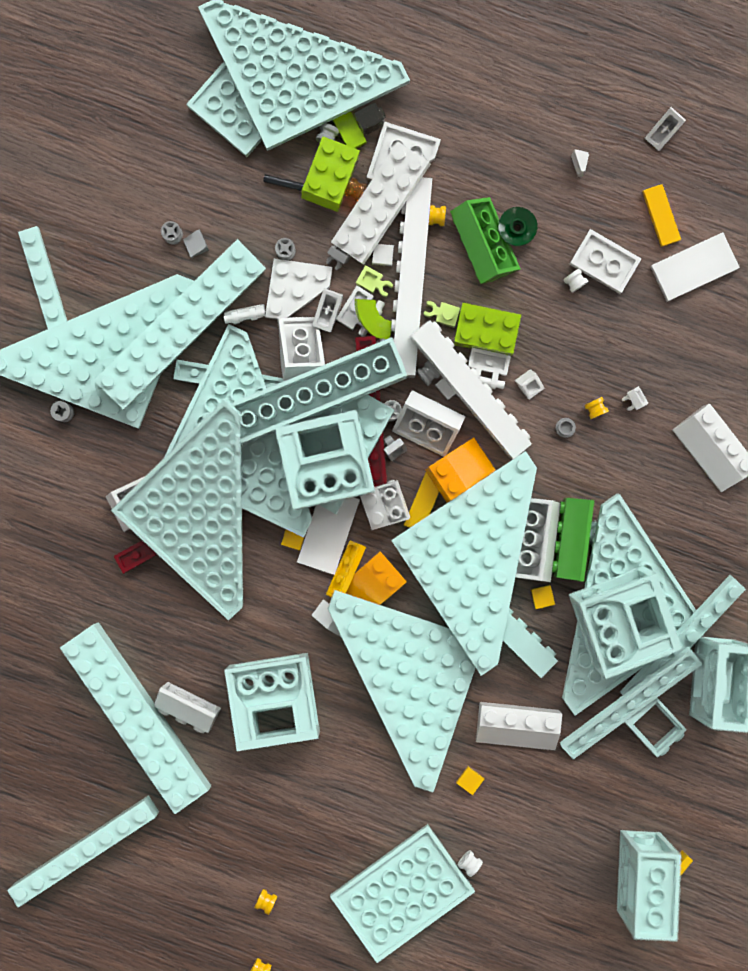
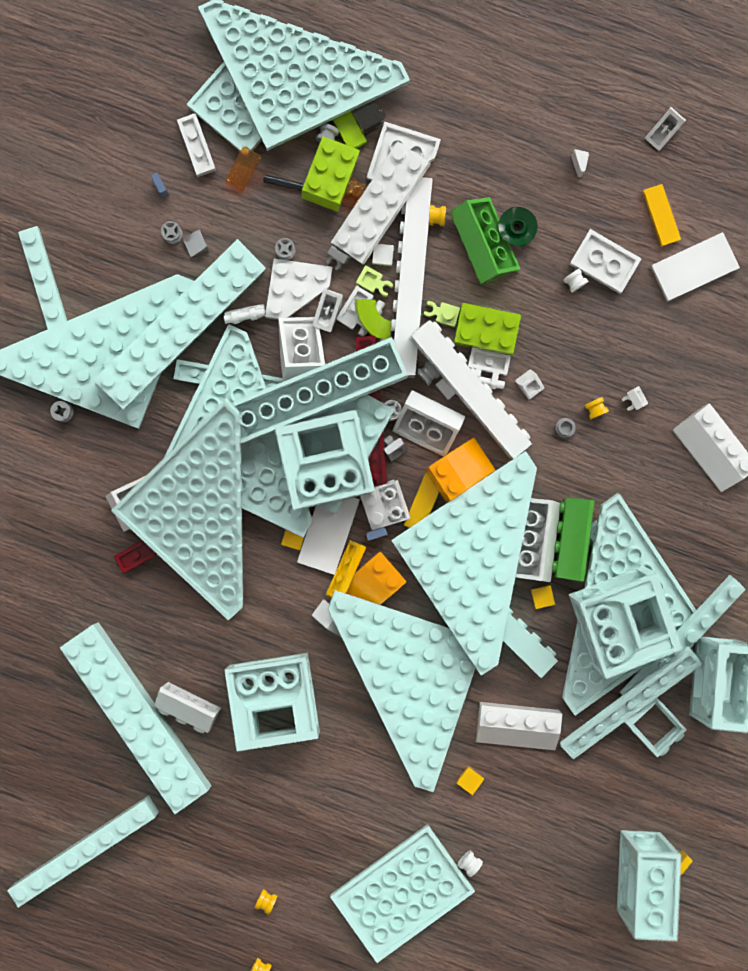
none -> sand blue tile [151,172,169,198]
none -> white plate [177,113,216,177]
none -> clear orange tile [225,146,262,191]
none -> sand blue tile [366,527,387,541]

